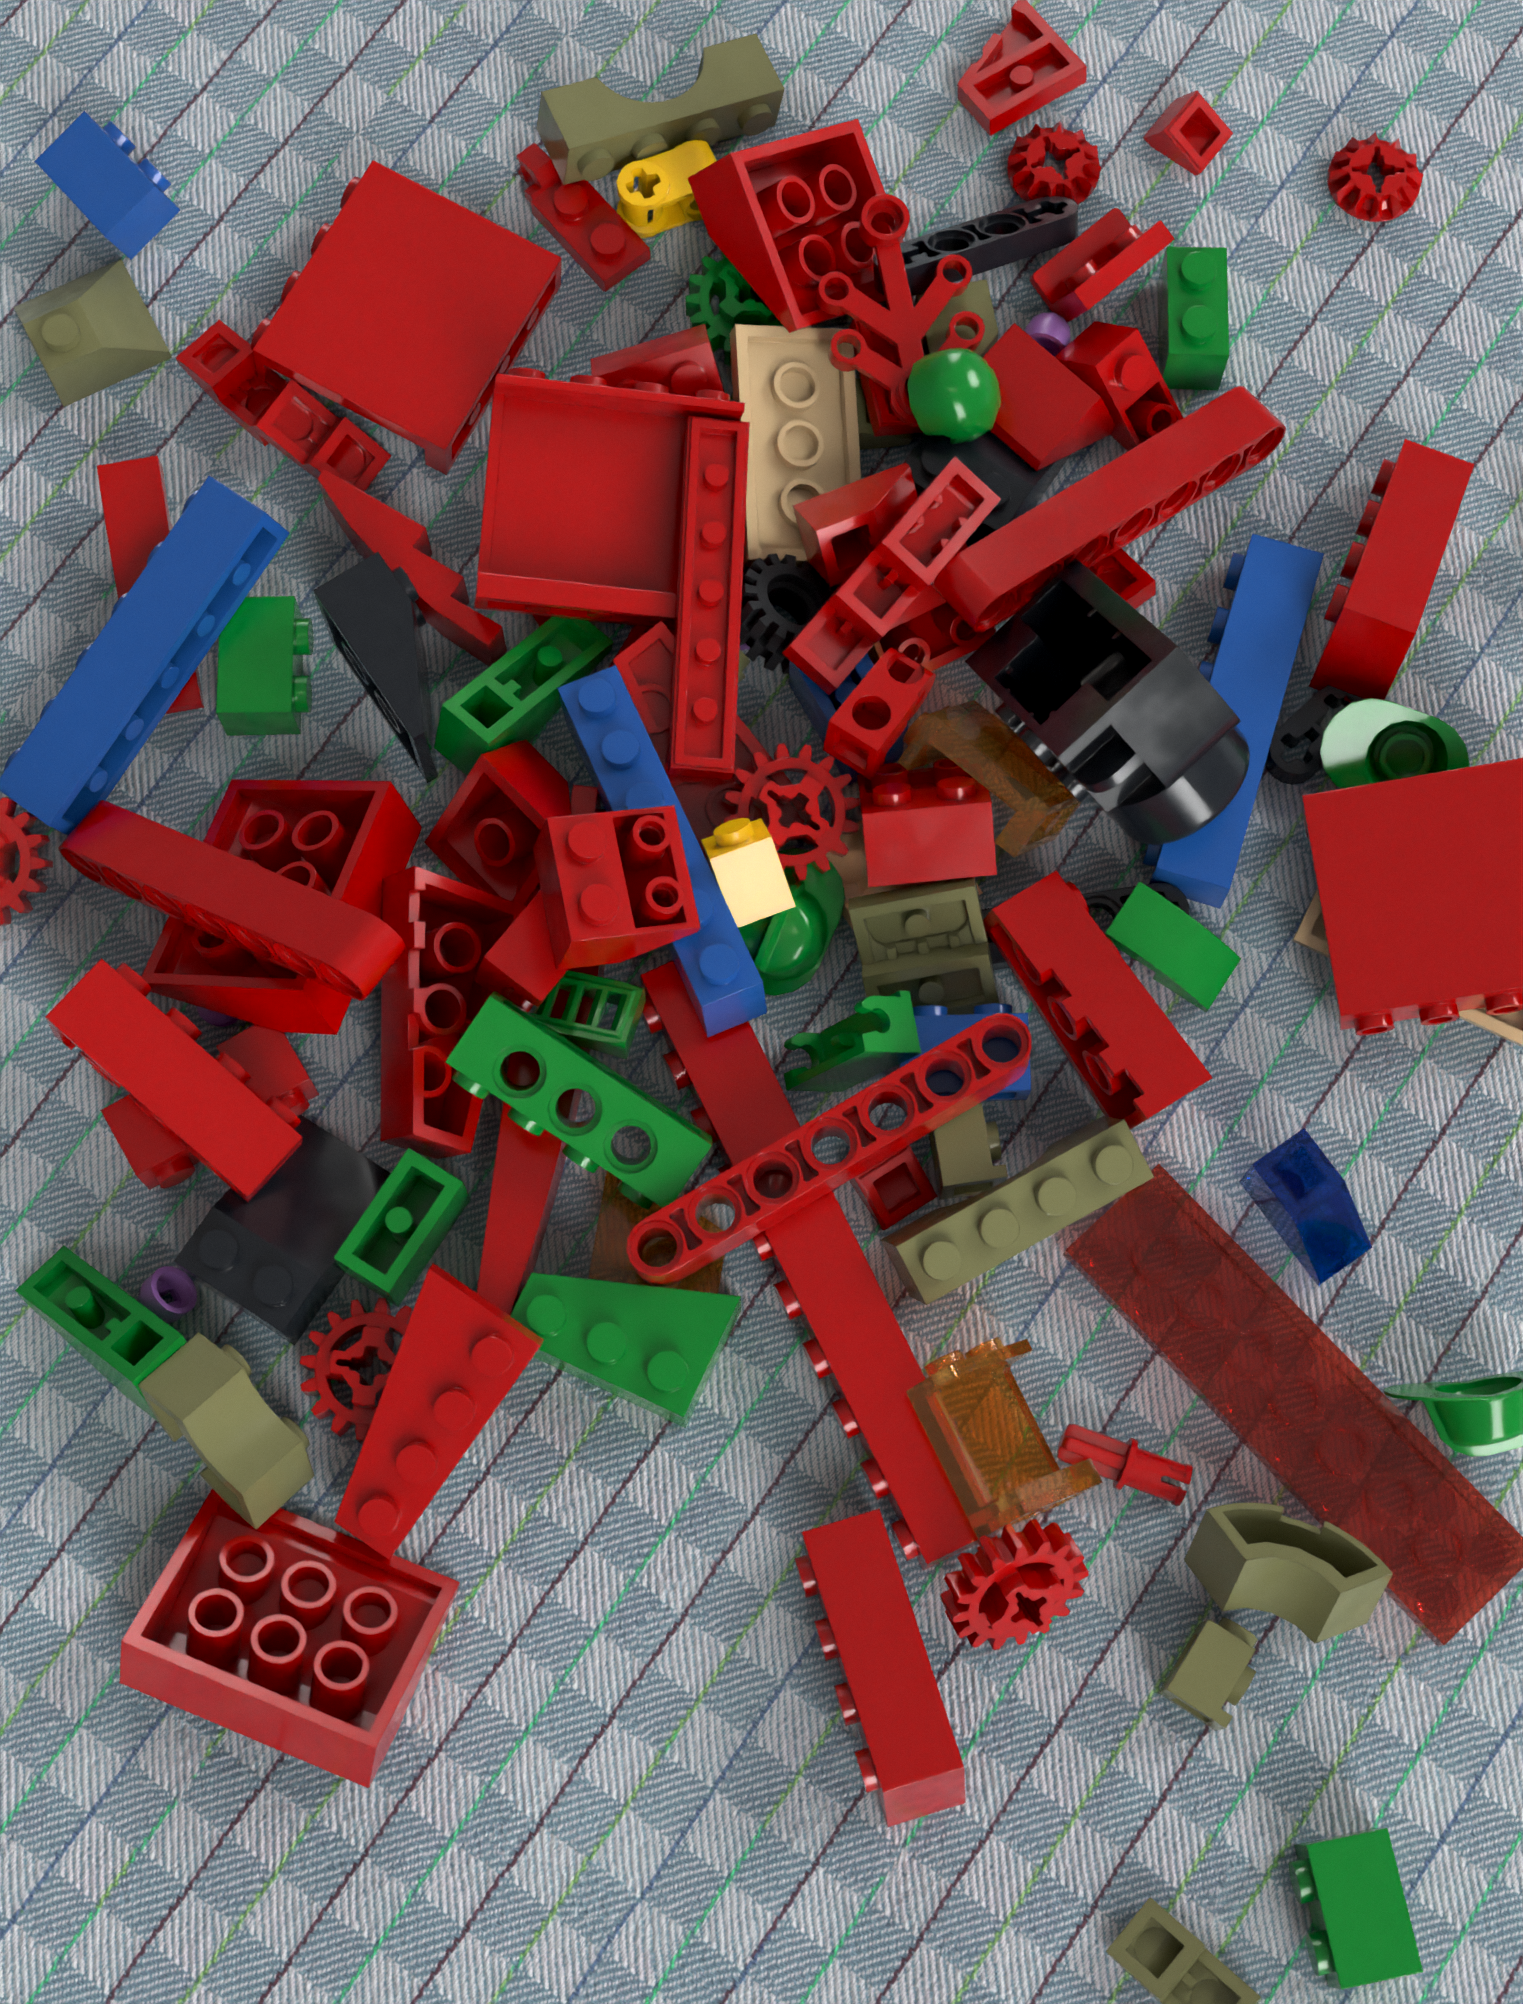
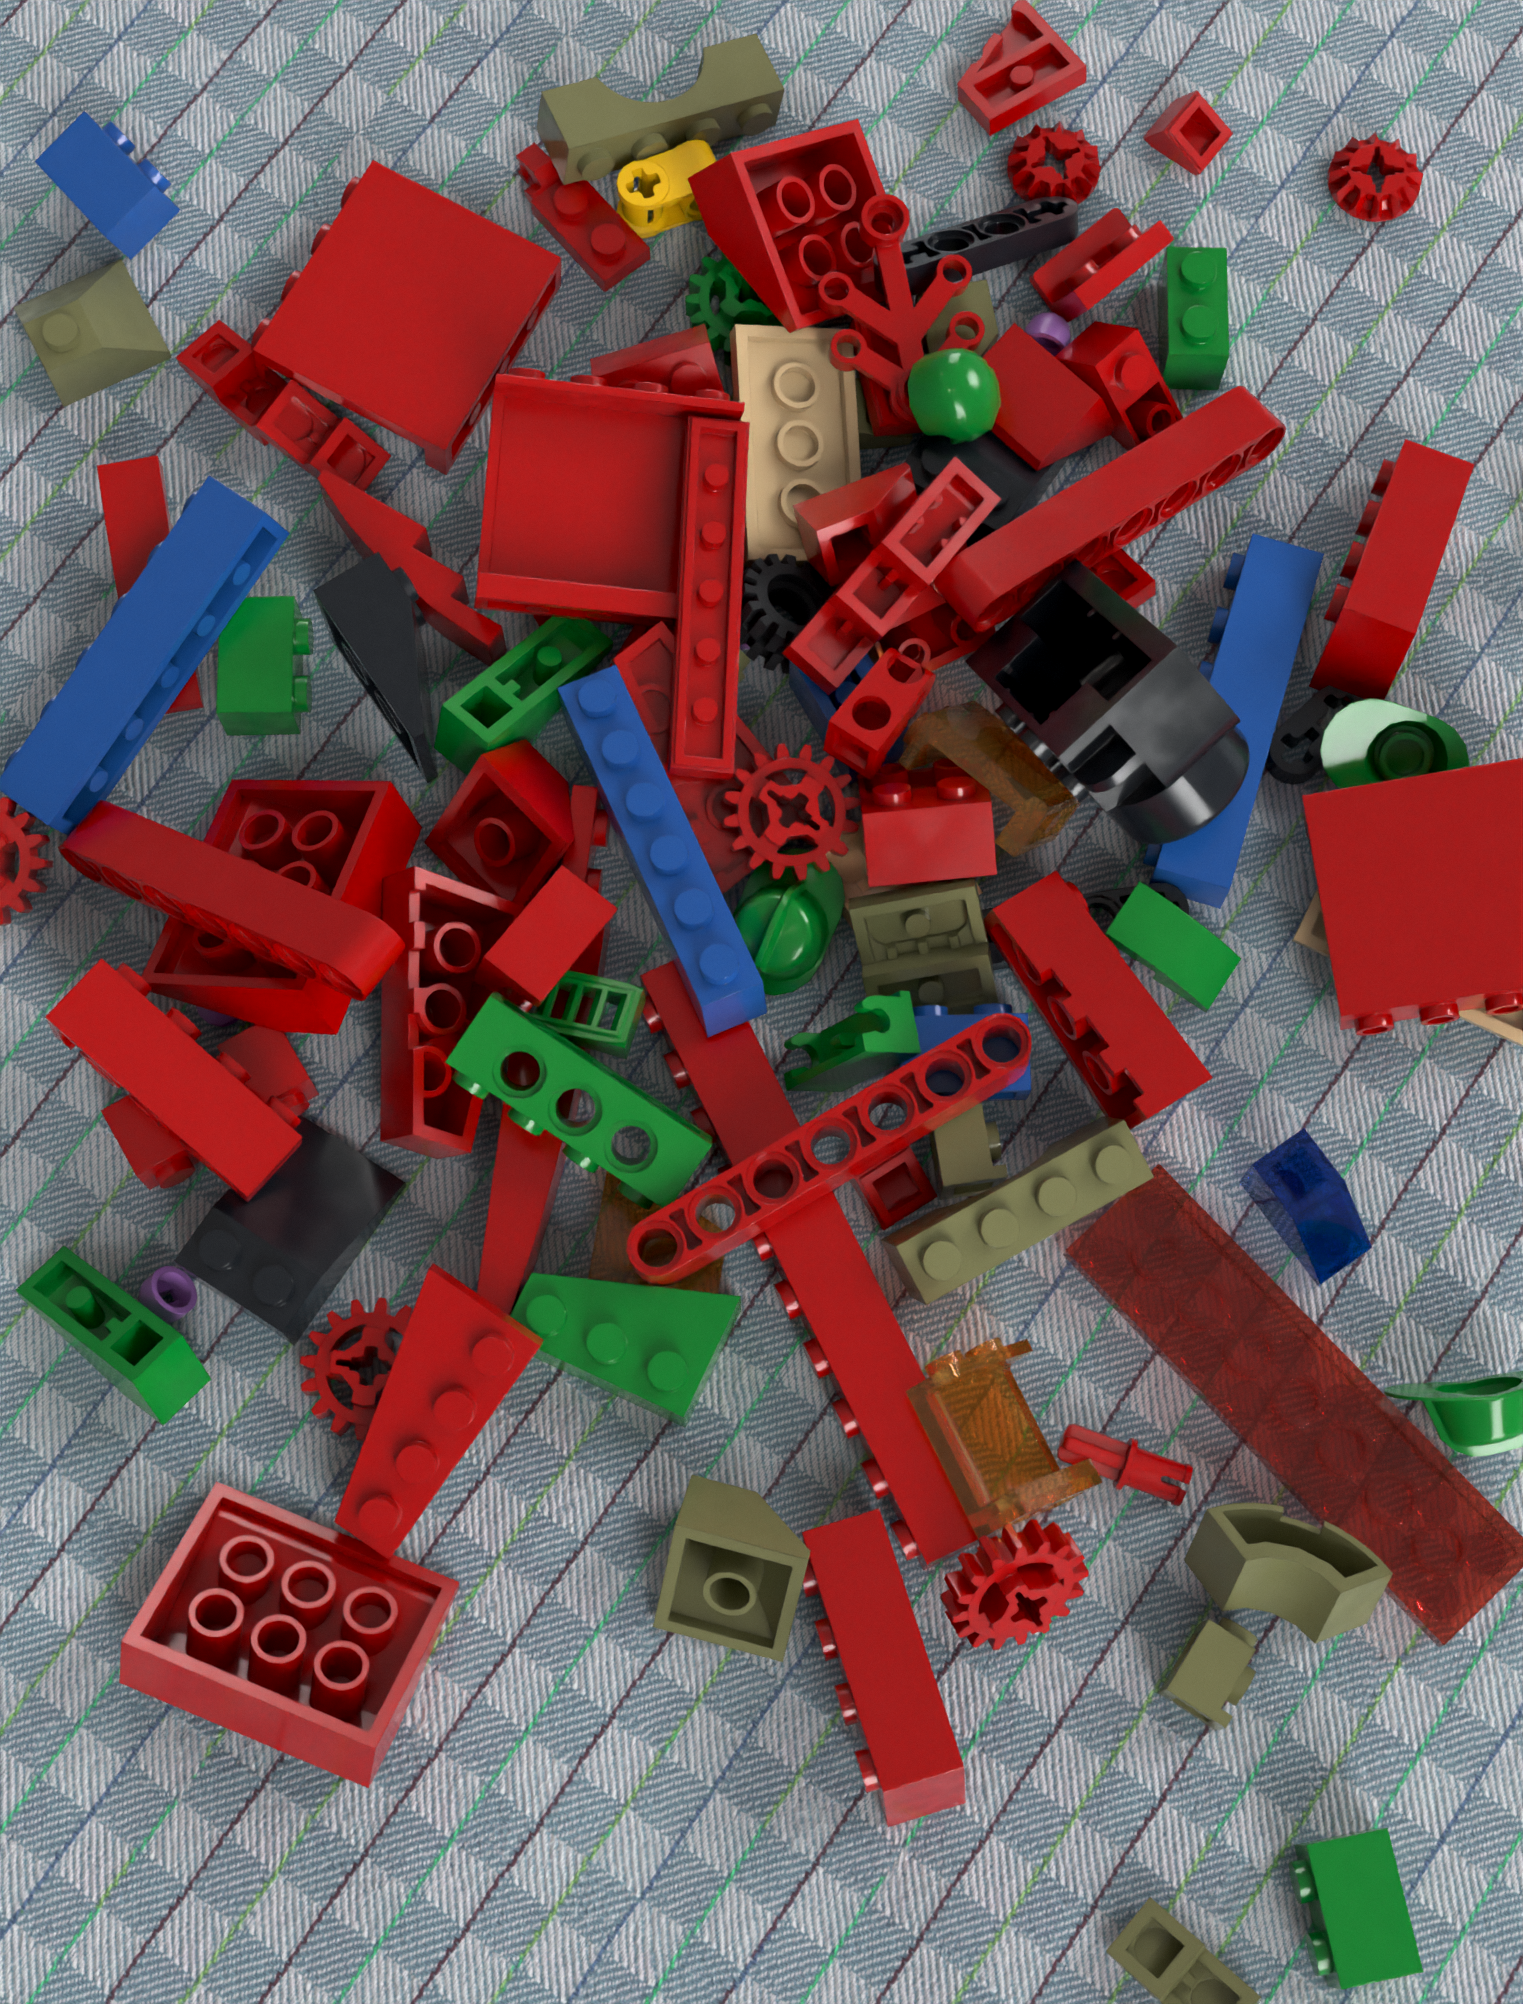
olive brick [138,1332,315,1529] -> none
green brick [333,1148,471,1307] -> none
red slope [533,805,701,970] -> none
yellow brick [701,818,796,928] -> none
none -> olive slope [653,1475,811,1662]

